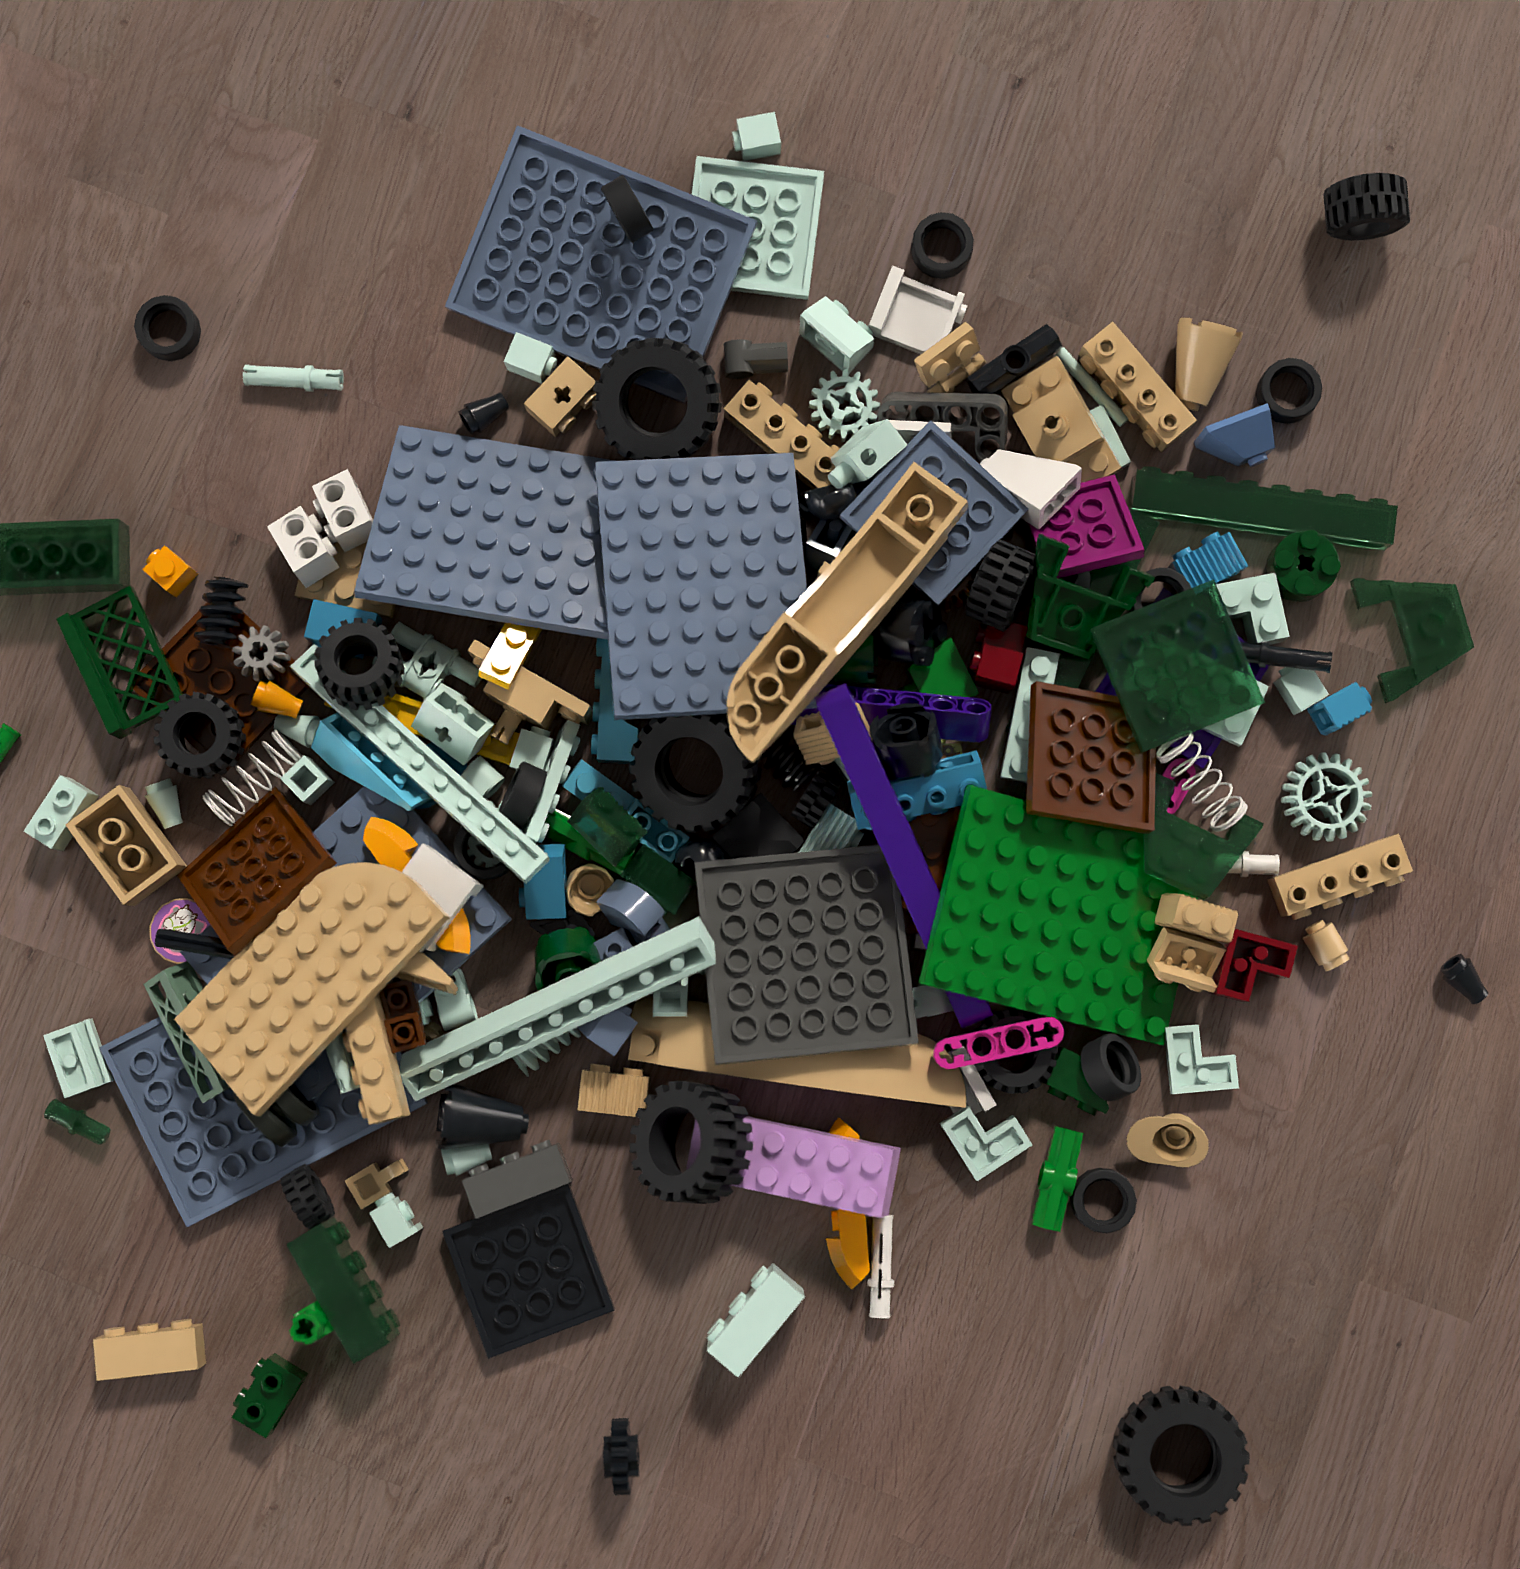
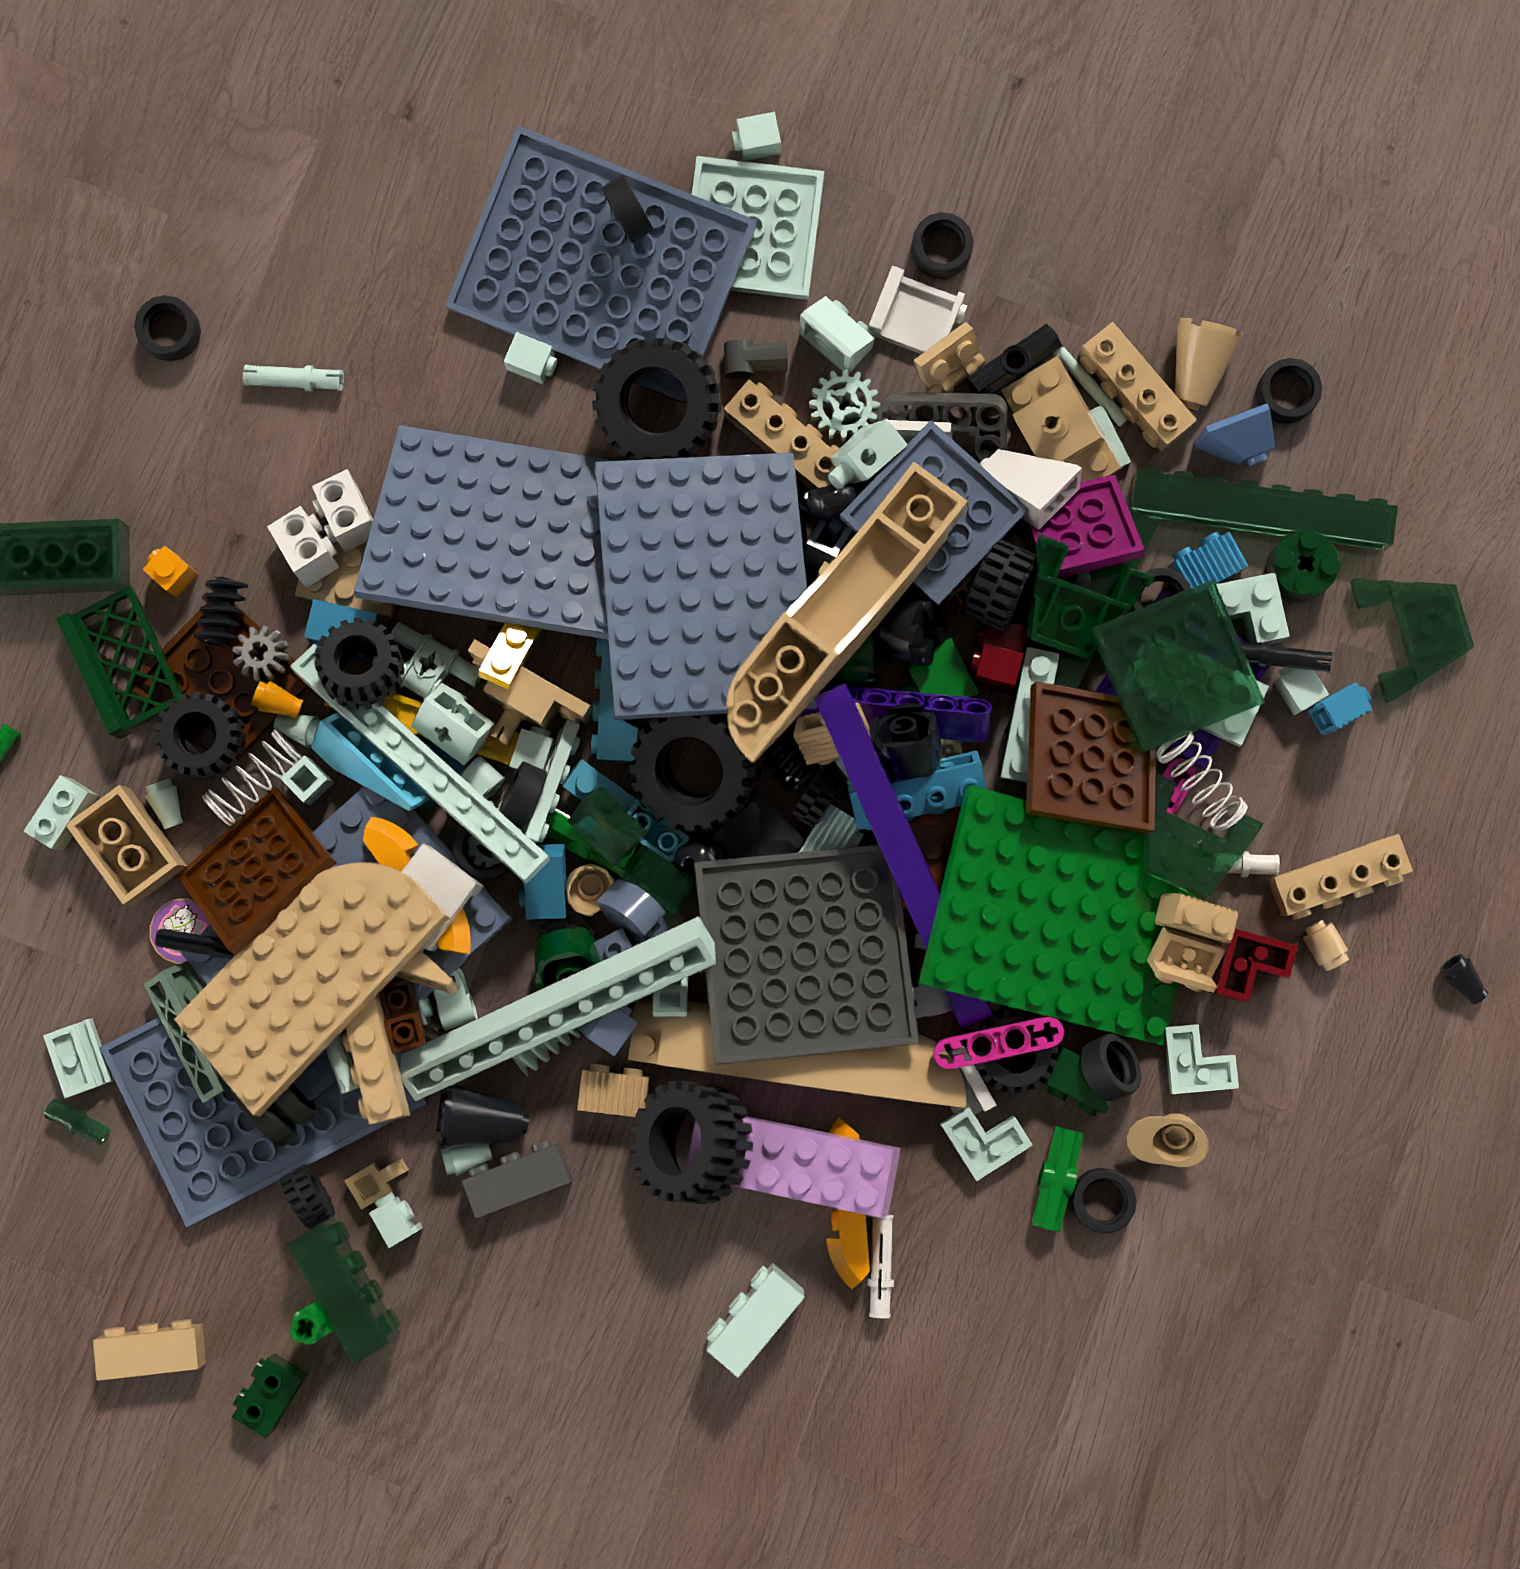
black plate [442,1183,615,1359] -> none
black cone [458,392,509,434] -> none
tan brick [524,356,596,437] -> none
black gear [603,1418,640,1495] -> none
black tyre [1113,1386,1250,1526] -> none
light aqua gear [1281,752,1372,842] -> none
black tyre [1323,173,1410,241] -> none

